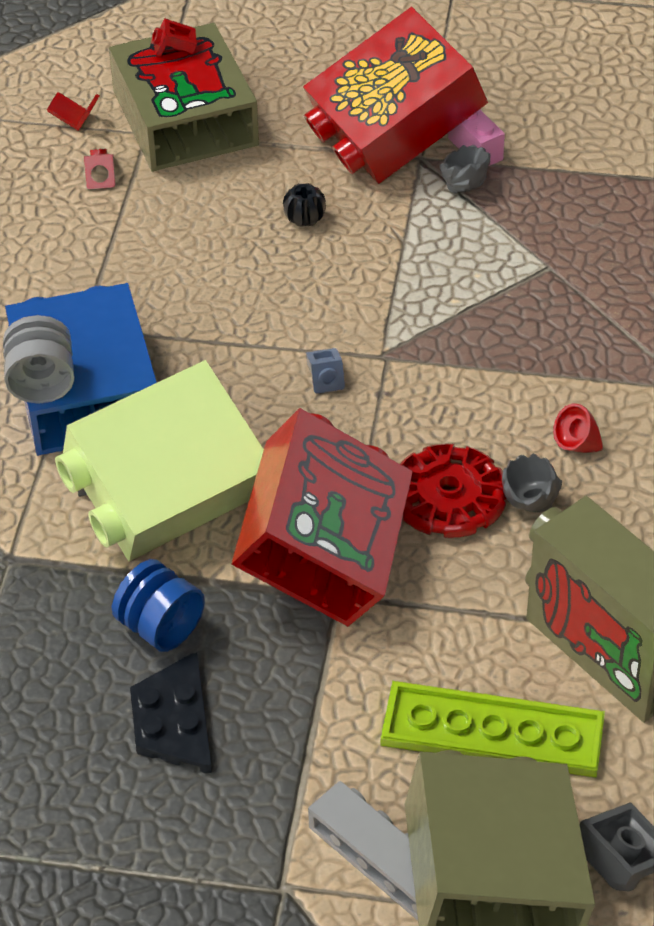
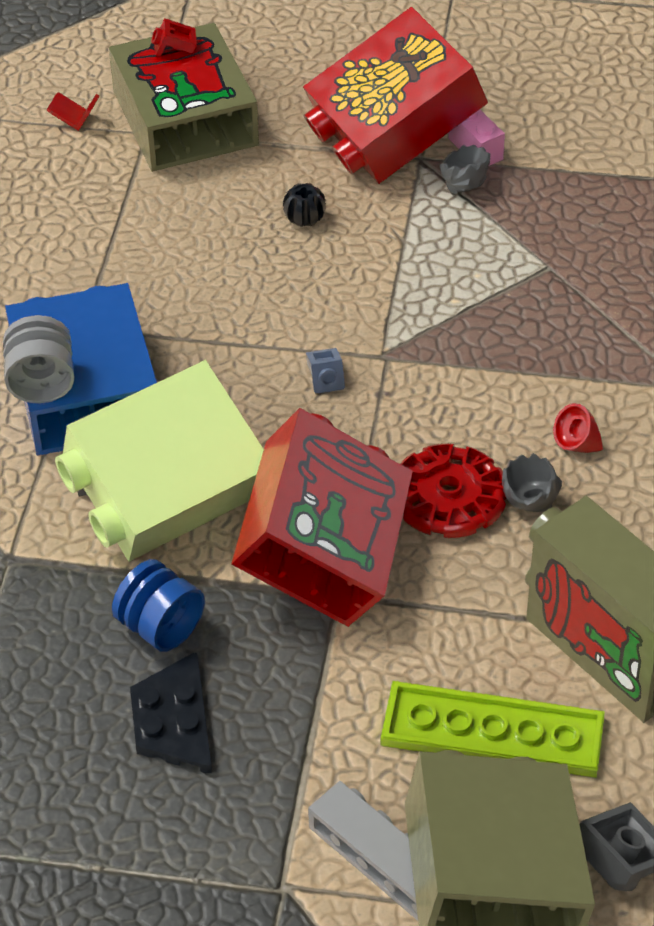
bracket [84,149,115,189] -> none

